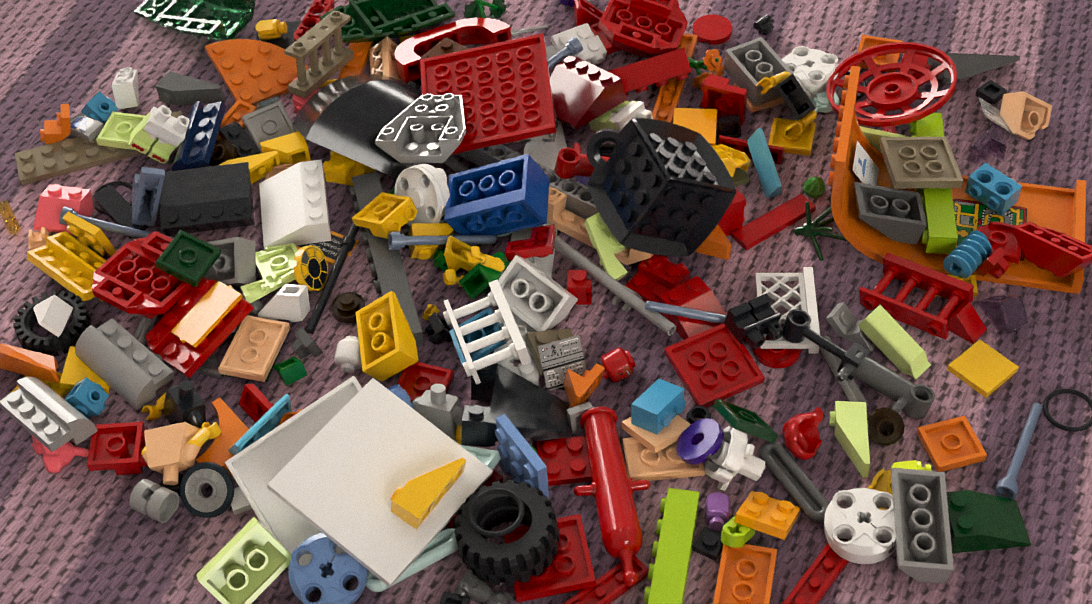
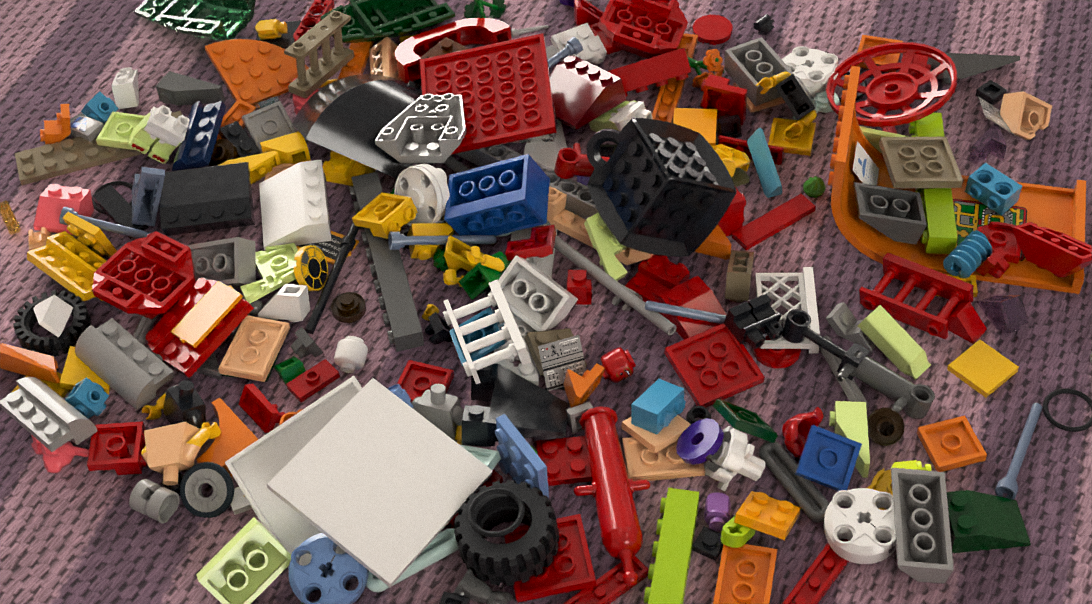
dark green tile [155,230,221,287] -> none
medium azure slope [228,394,292,456] -> none
yellow slope [356,291,419,381] -> none
yellow slope [390,458,466,530] -> none
dark green plant [794,201,848,261] -> none
none -> red plate [286,359,340,403]
none -> dark tan slope [725,250,754,303]
none -> blue plate [795,425,862,491]

